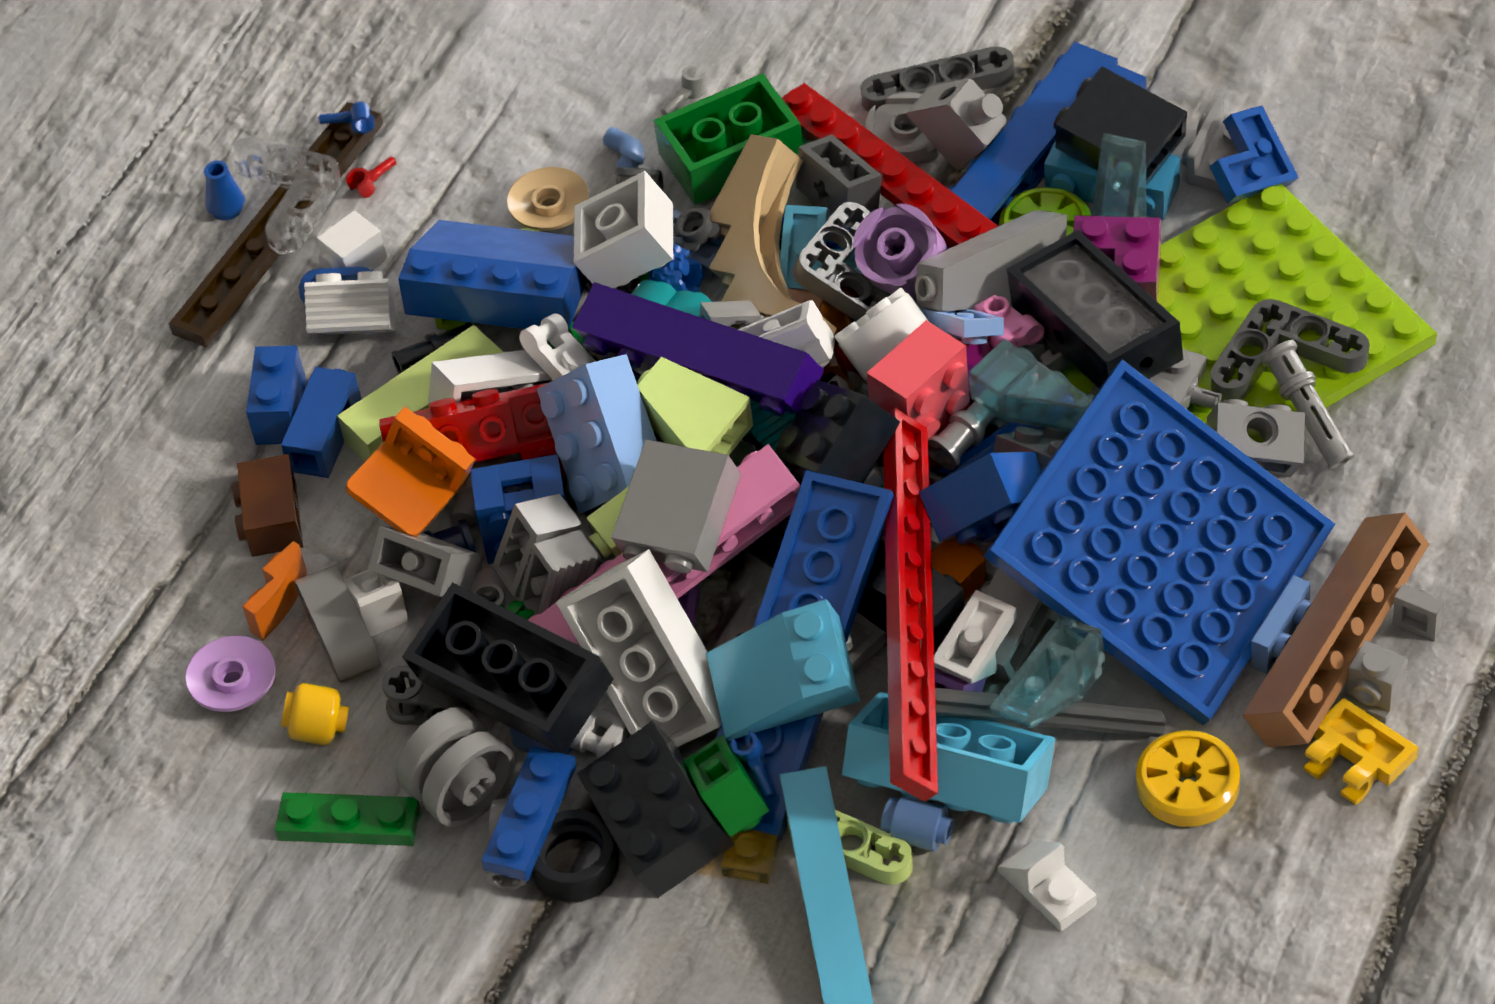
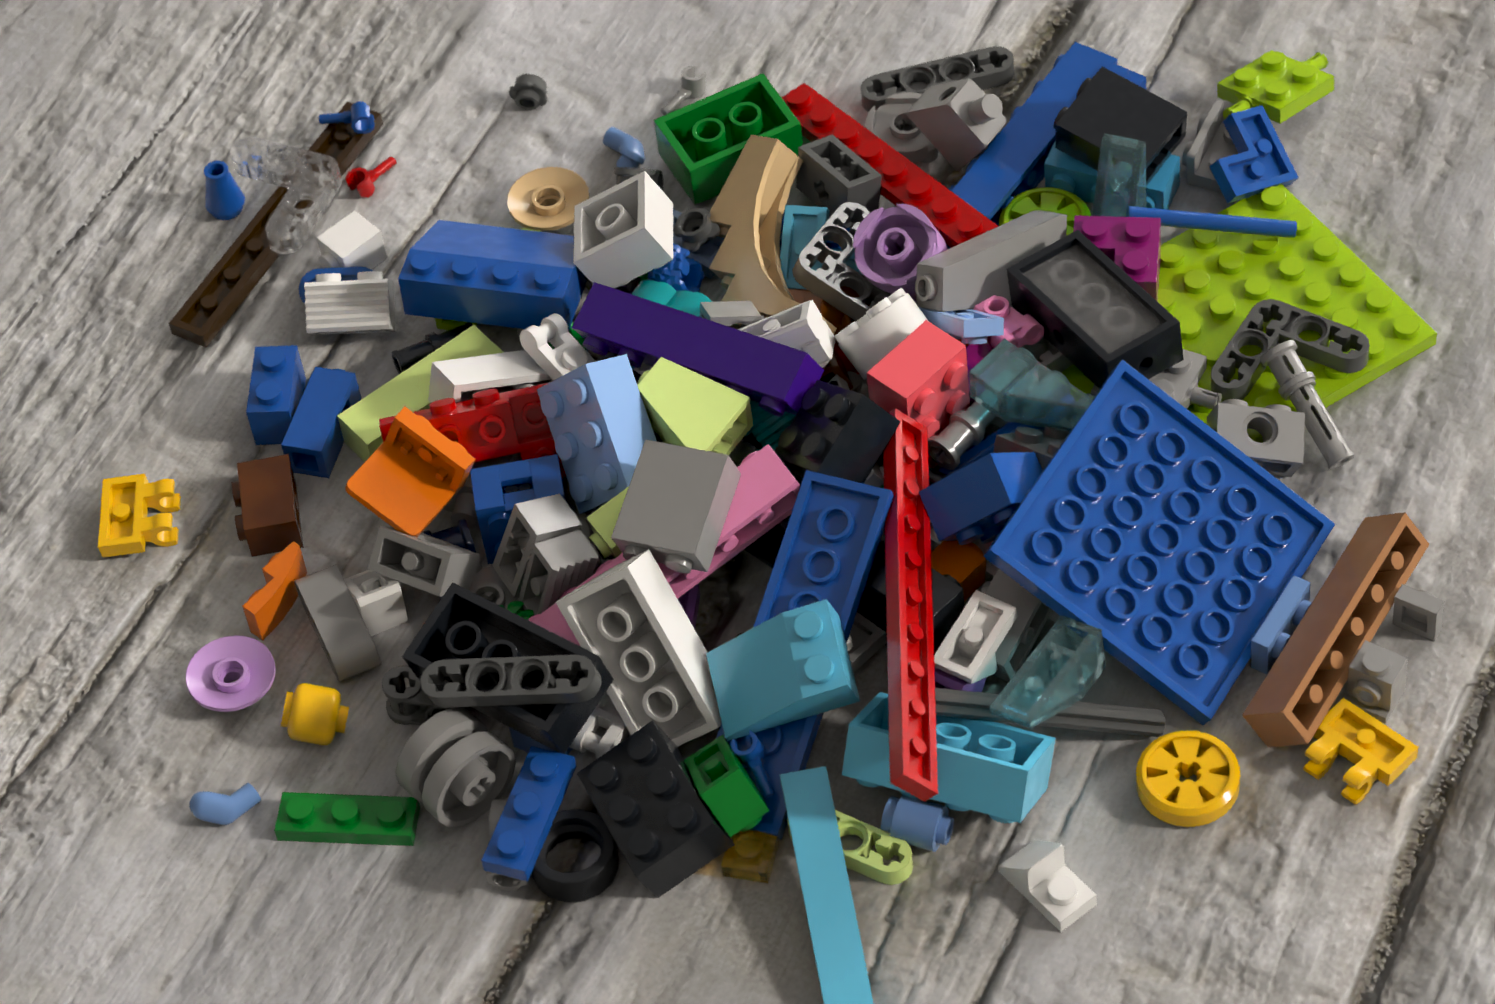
none -> yellow plate [98,474,181,558]
none -> medium blue arm [189,783,261,825]
none -> dark grey beam [421,655,601,708]
none -> dark grey plate [509,74,548,110]
none -> blue bar [1126,206,1297,238]
none -> lime plate [1217,50,1334,124]

